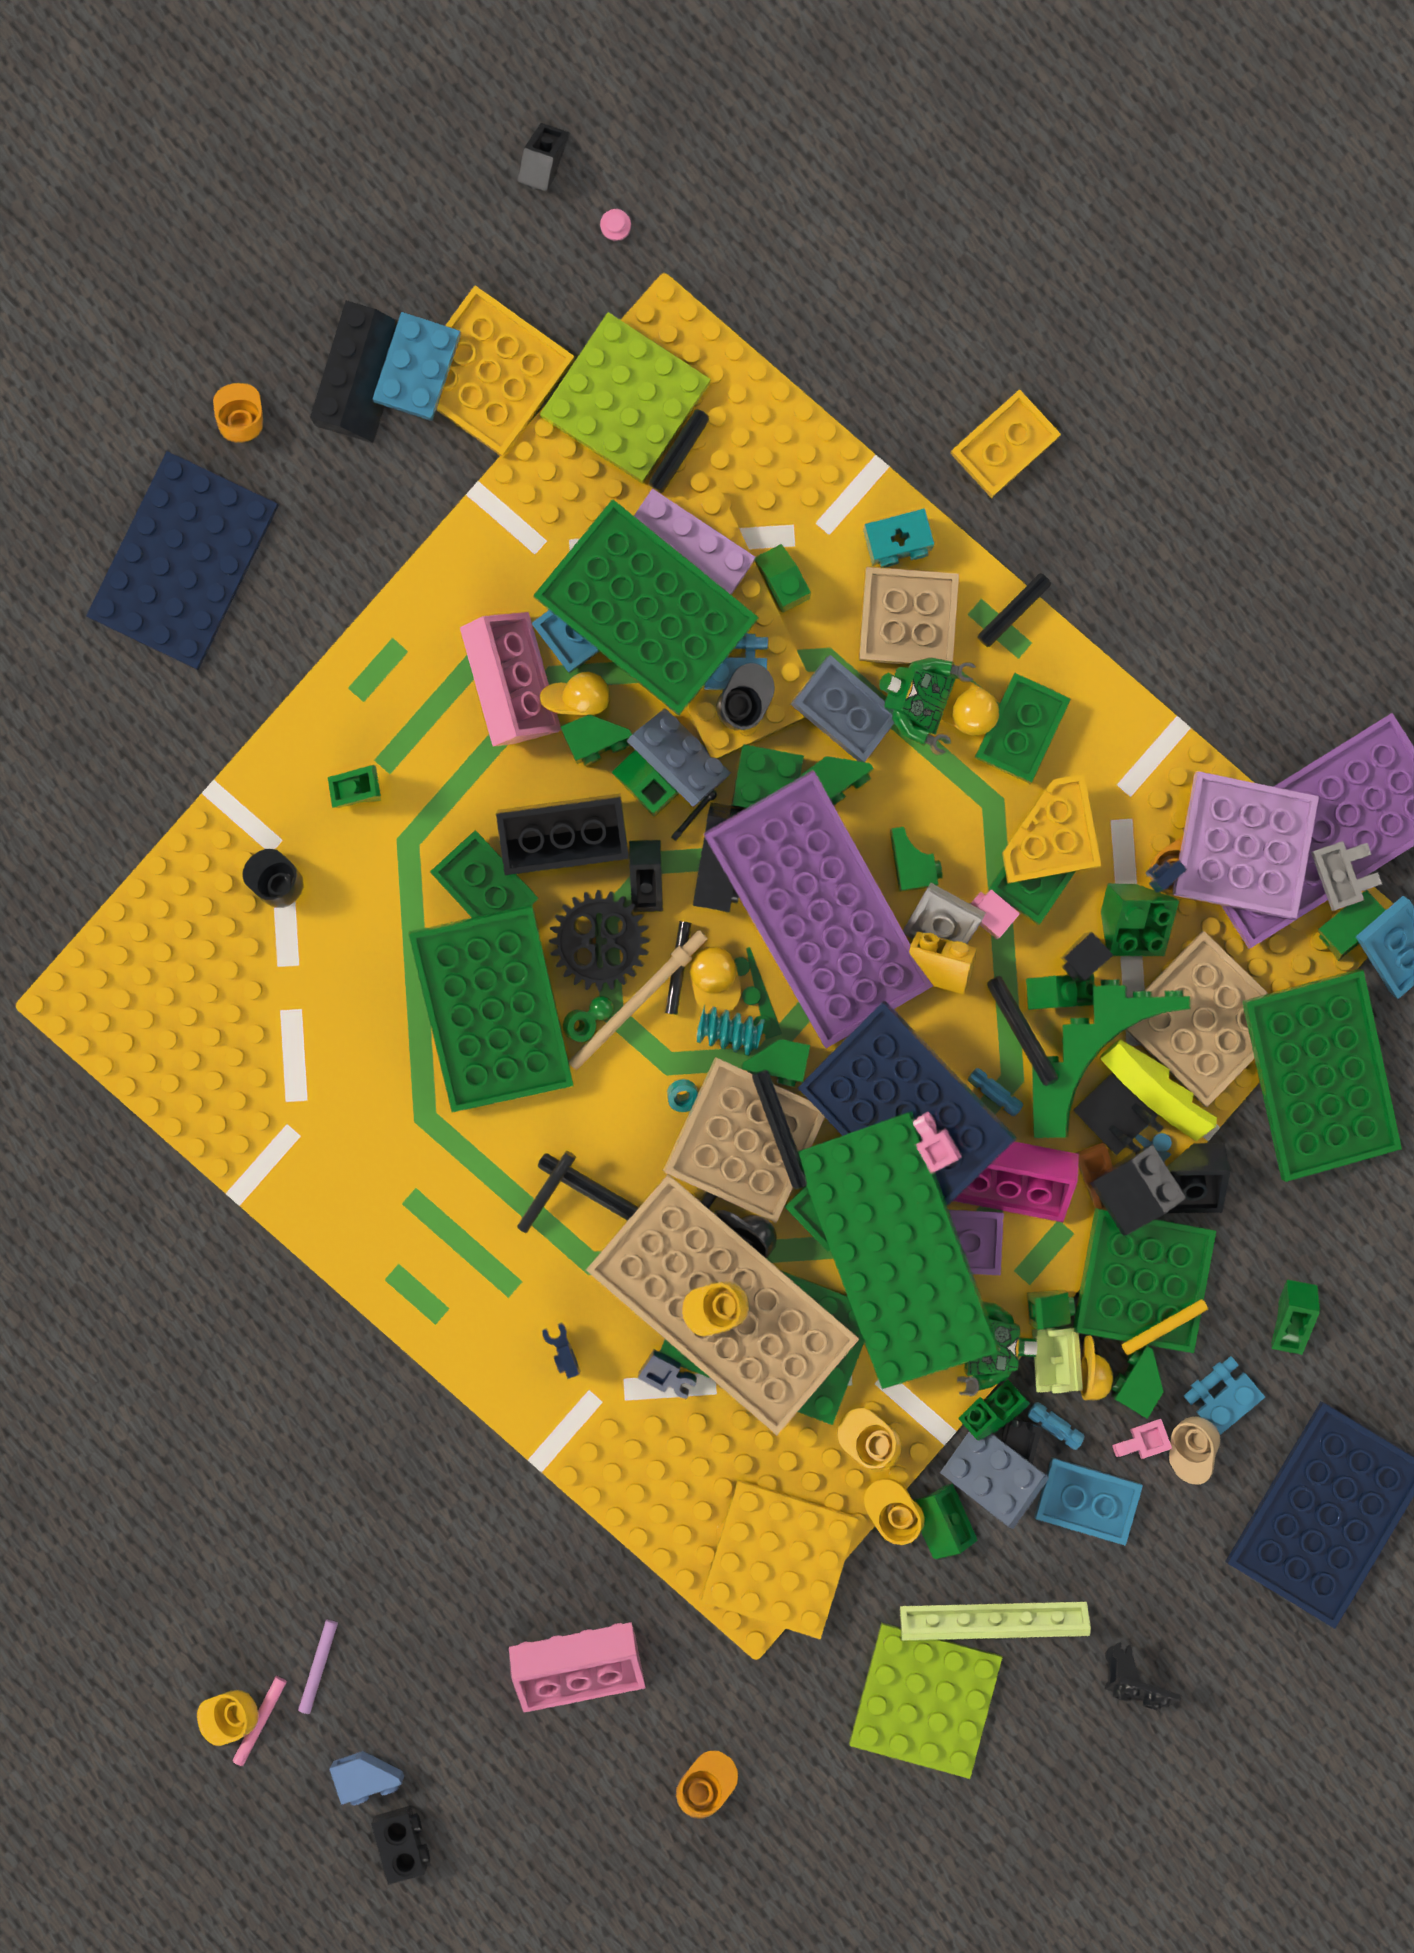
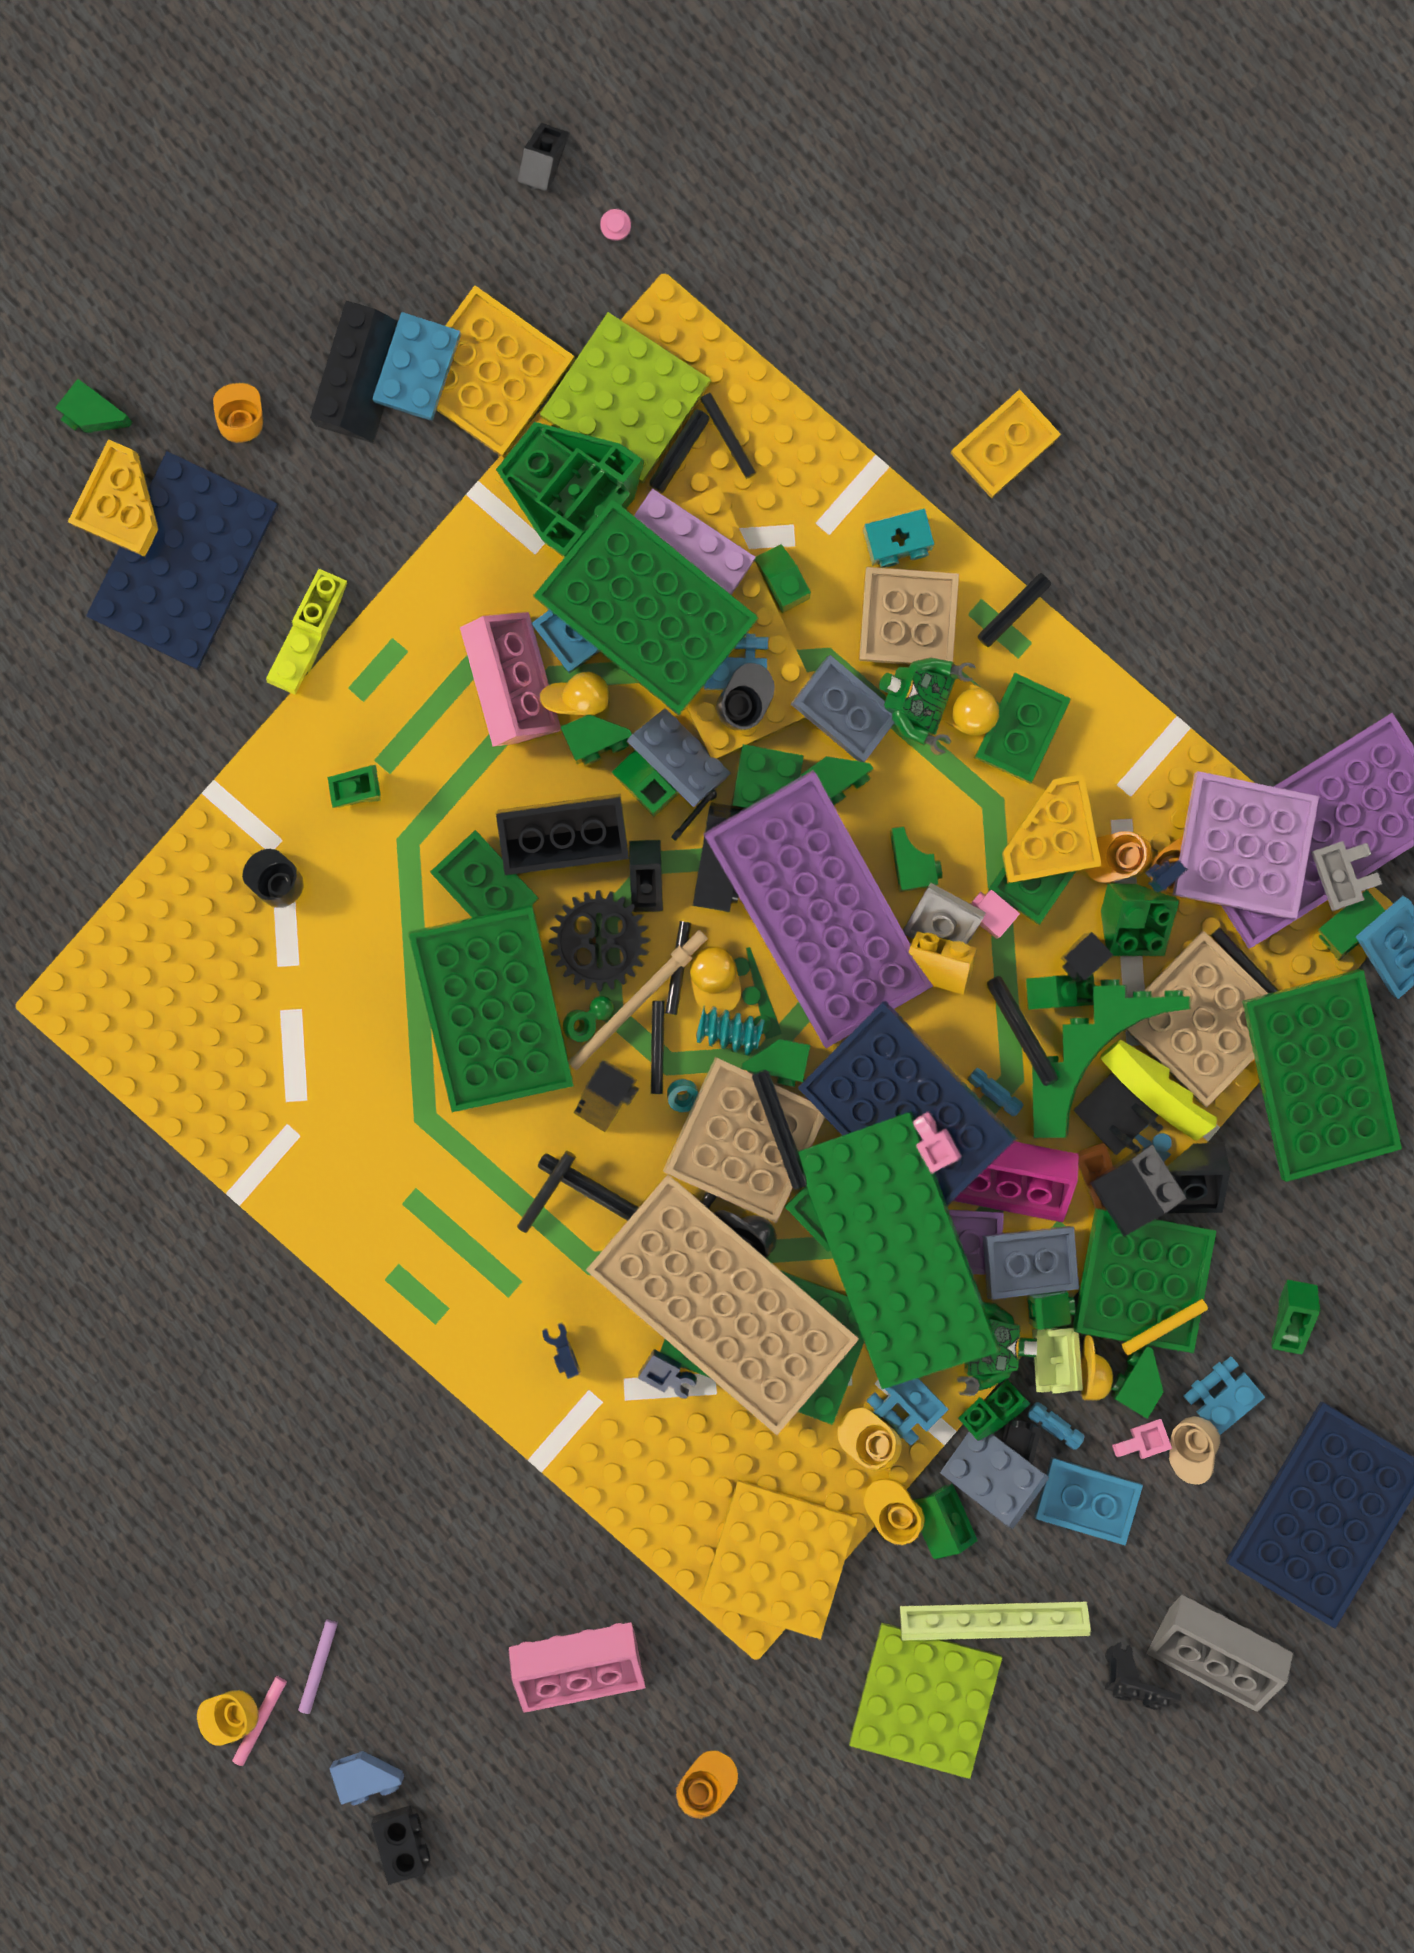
yellow cap [682,1282,749,1336] -> none
none -> green slope [55,379,133,433]
none -> yellow plate [68,439,158,557]
none -> neon yellow slope [266,569,347,695]
none -> green wedge [496,422,644,557]
none -> black wedge [574,1060,639,1132]
none -> black bar [651,1001,665,1094]
none -> black bar [700,393,757,479]
none -> dark azure plate [866,1378,949,1446]
none -> sand blue plate [982,1226,1079,1300]
none -> light orange cap [1085,831,1152,883]
none -> light grey slope [1146,1595,1293,1712]
none -> black bar [1210,927,1279,994]

